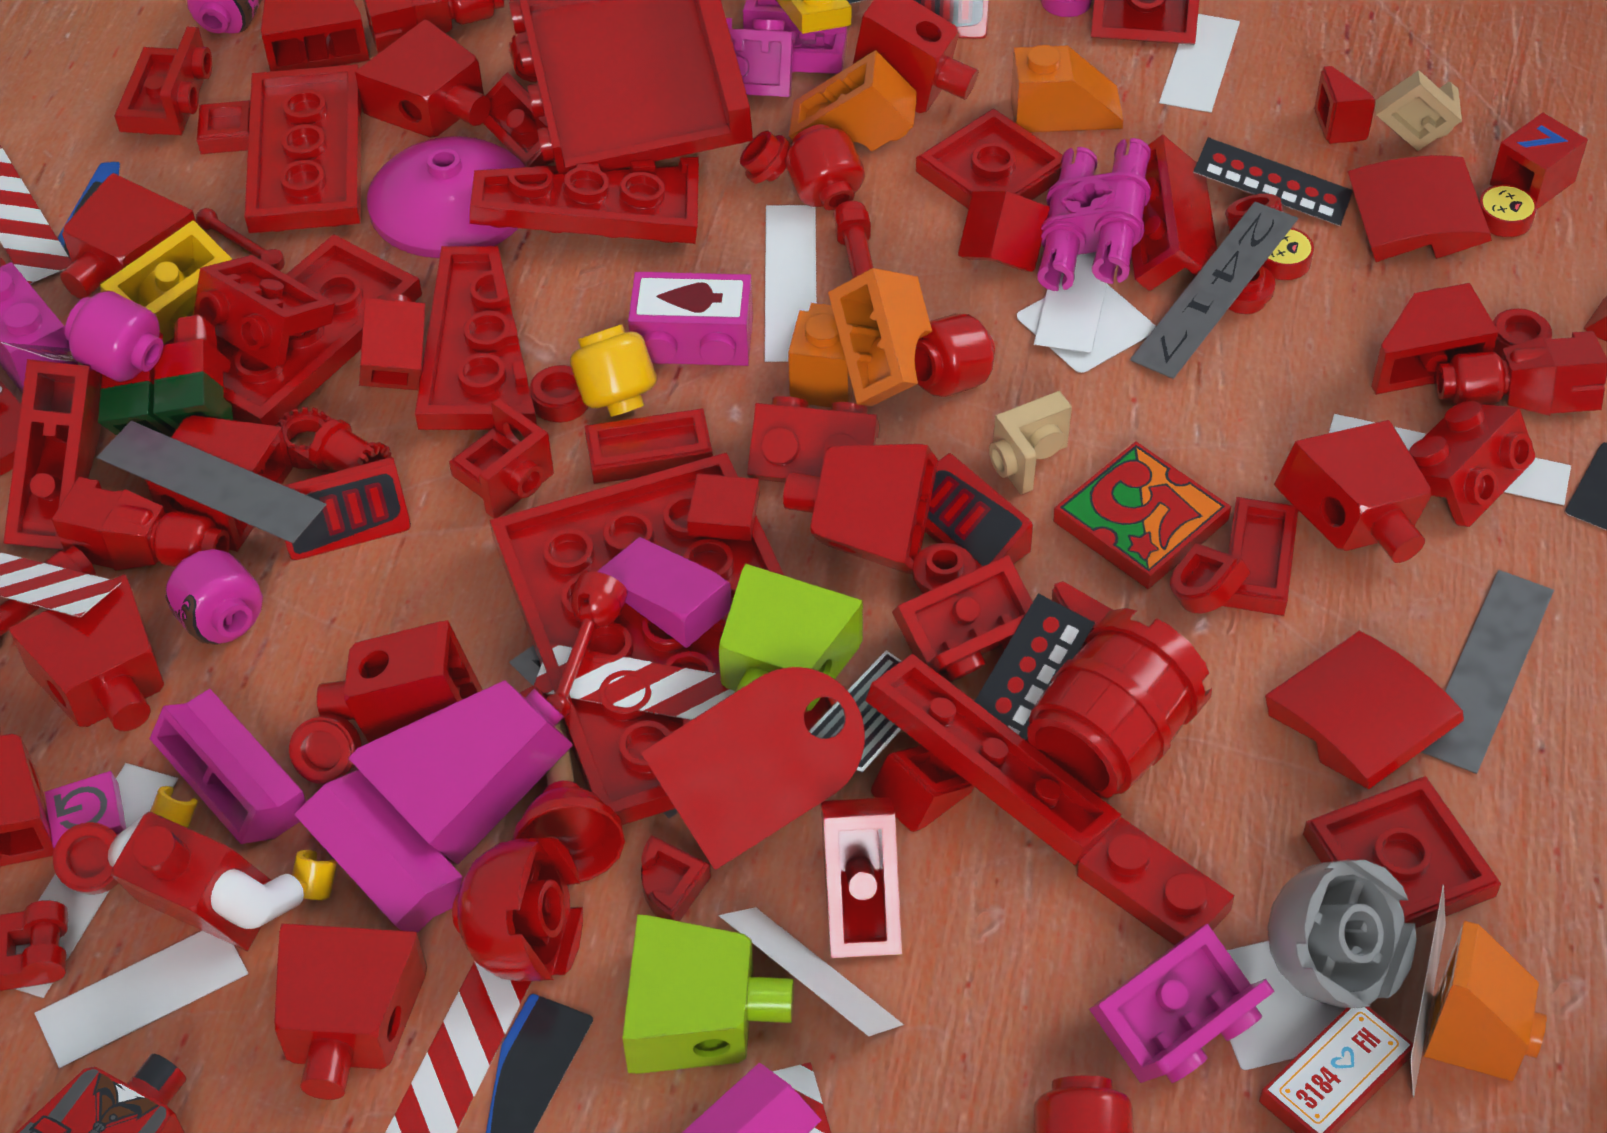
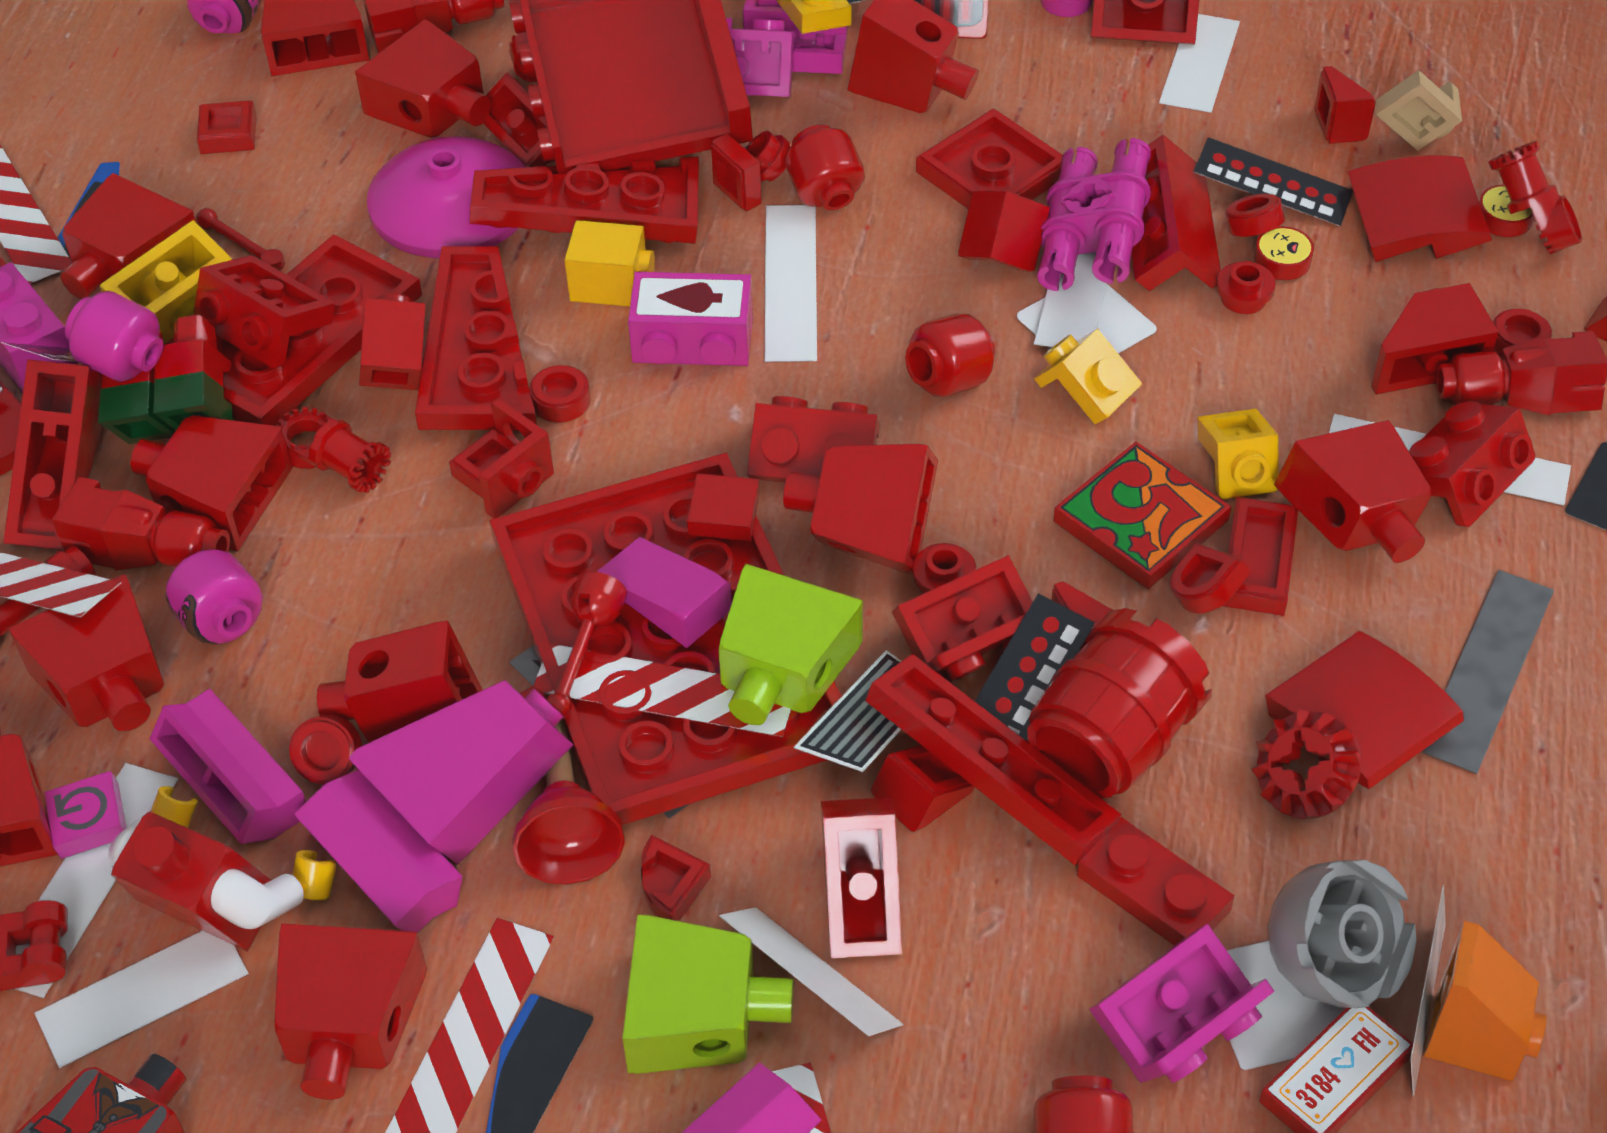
red tile [53,822,118,895] -> none
flat silver sticker [96,421,327,543] -> none
red bracket [114,26,212,136] -> none
red plate [244,64,361,234] -> none
slope [283,457,411,560] -> none
red cylinder [452,837,583,981] -> none
yellow head [569,324,657,417] -> none
red tile [584,408,713,484] -> none
red tile [640,667,865,870] -> none
orange arch [788,303,853,407] -> none
orange arch [789,50,917,152] -> none
orange arch [828,268,932,406] -> none
red bar [833,201,873,279] -> none
slope [925,453,1033,570] -> none
tan bracket [989,391,1072,495] -> none
orange slope [1011,45,1124,133] -> none
flat silver sticker [1130,202,1299,379] -> none
red tile [1303,776,1501,929] -> none
red brick [1490,113,1588,209] -> none
none -> yellow brick [565,220,655,307]
none -> red tile [711,133,762,212]
none -> yellow bracket [1034,328,1142,424]
none -> yellow bracket [1197,408,1279,499]
none -> red gear [1251,709,1361,819]
none -> red connector [1488,140,1583,254]

